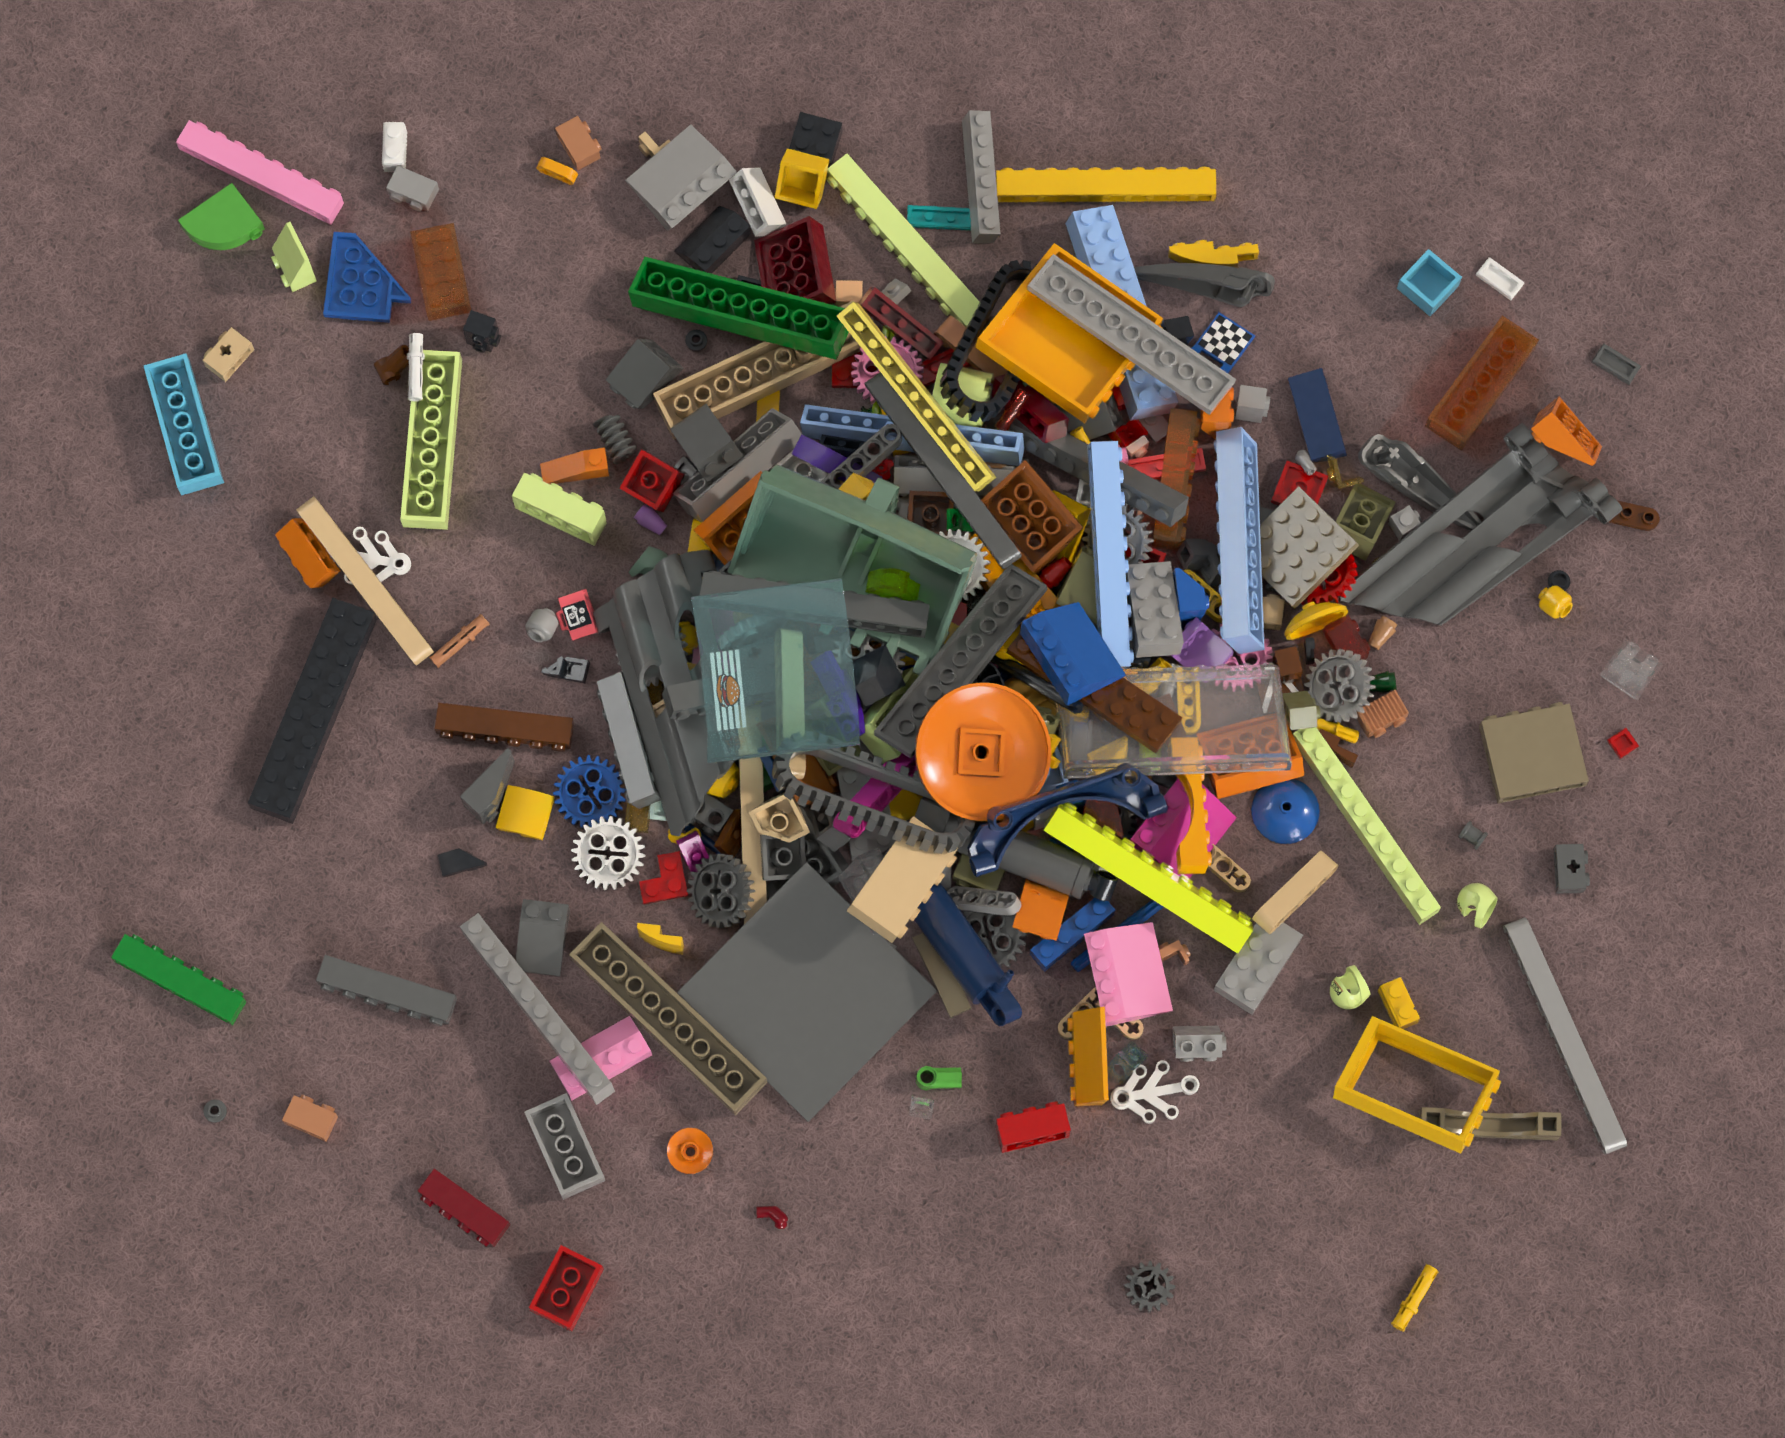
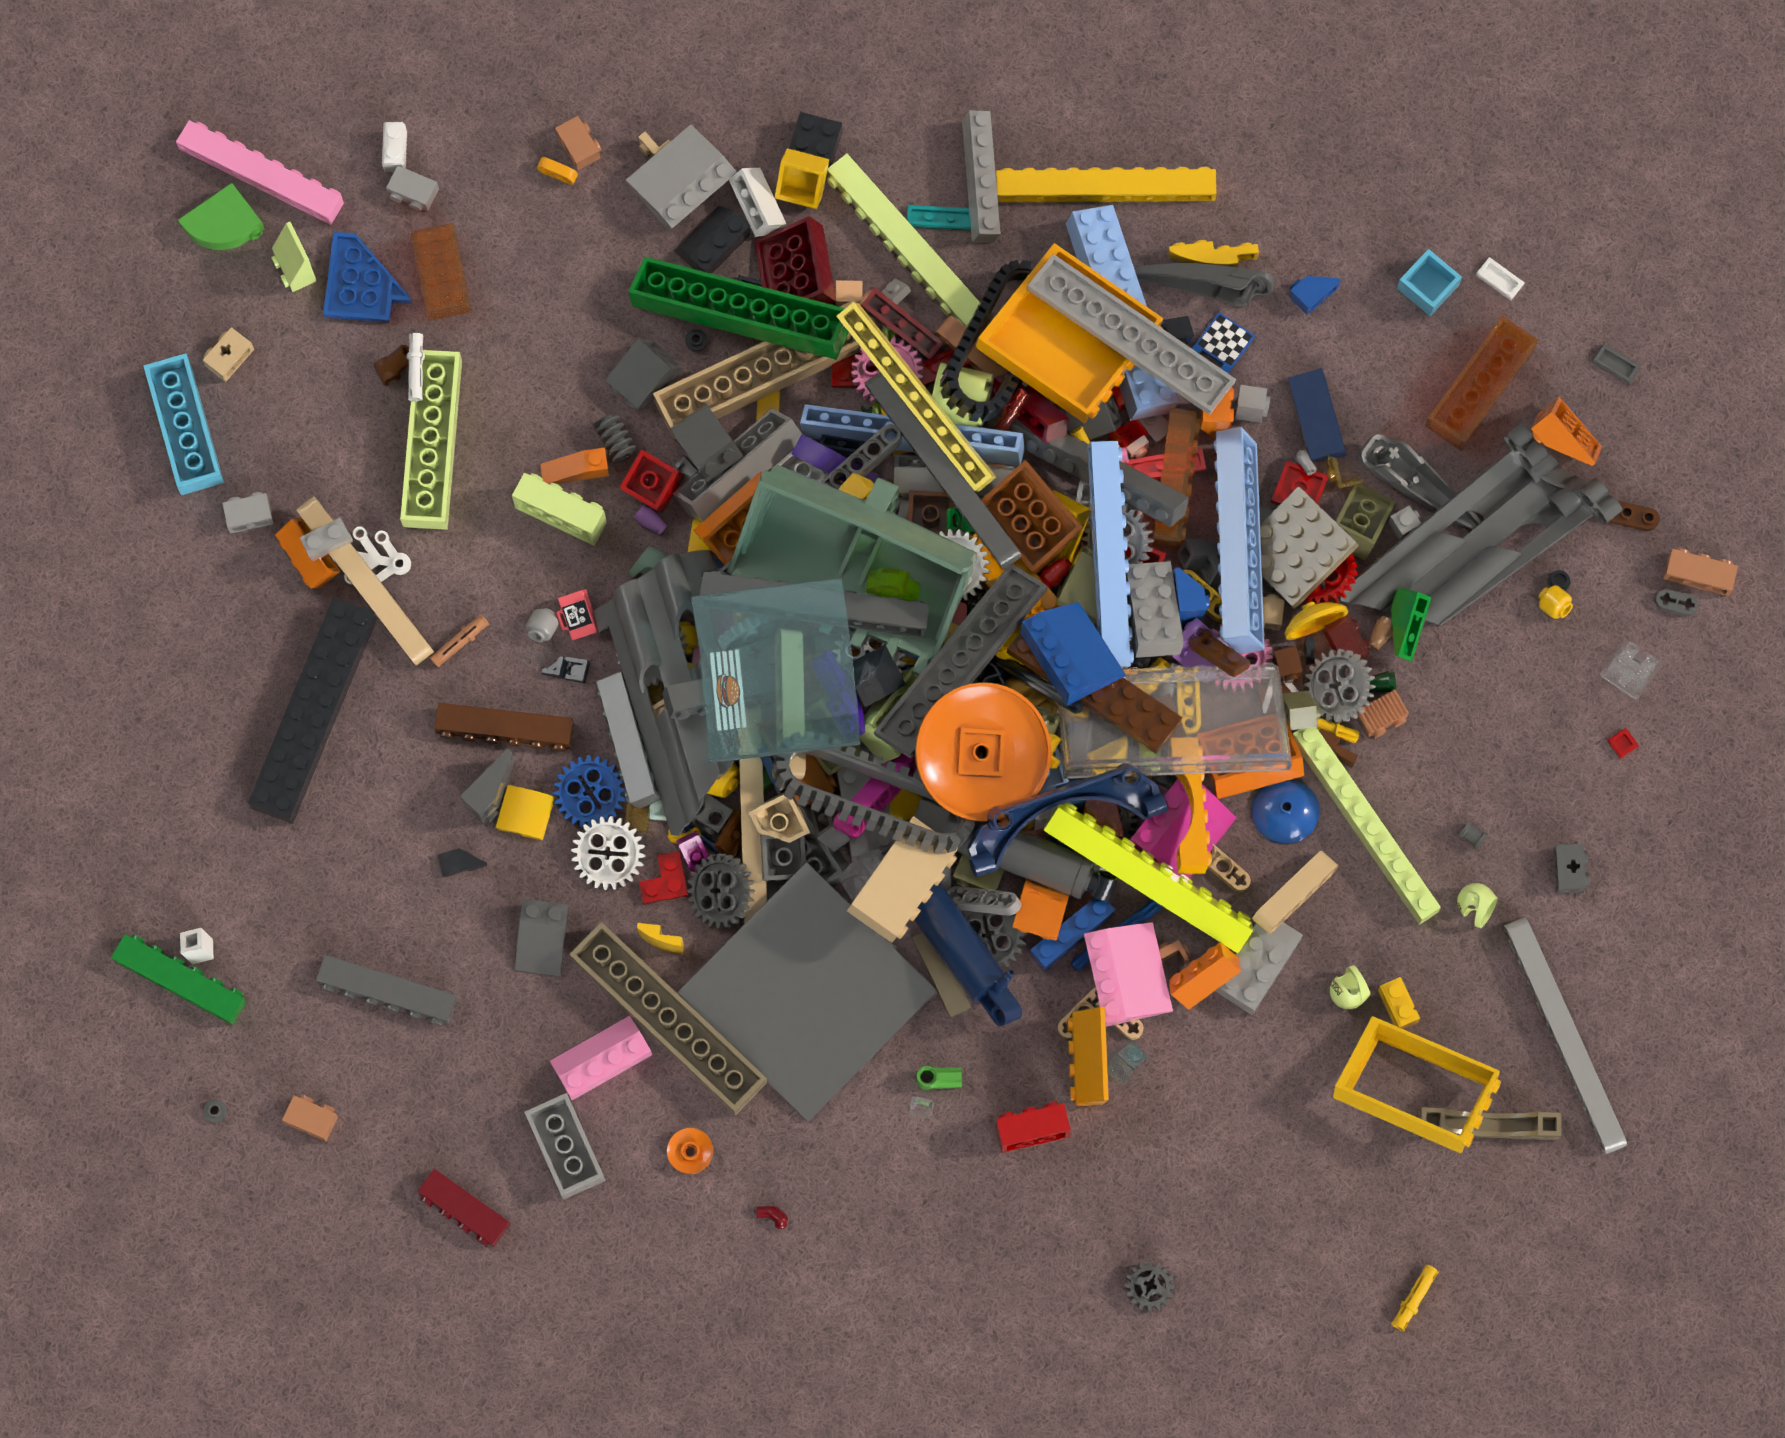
light grey brick [460,913,615,1105] -> none
black brick [463,310,501,353] -> none
red brick [529,1245,604,1332] -> none
red plate [872,459,894,480] -> none
white plant [1110,1060,1199,1124] -> none
light grey brick [1173,1026,1226,1062] -> none
dark tan brick [1479,702,1589,803] -> none
none -> white brick [180,928,214,964]
none -> light grey brick [223,492,274,534]
none -> light grey brick [300,518,353,561]
none -> orange brick [1169,942,1241,1010]
none -> reddish brown plate [1188,629,1250,678]
none -> blue slope [1289,276,1341,315]
none -> green slope [1391,587,1432,662]
none -> dark grey beam [1655,589,1698,616]
none -> nougat brick [1663,548,1738,596]

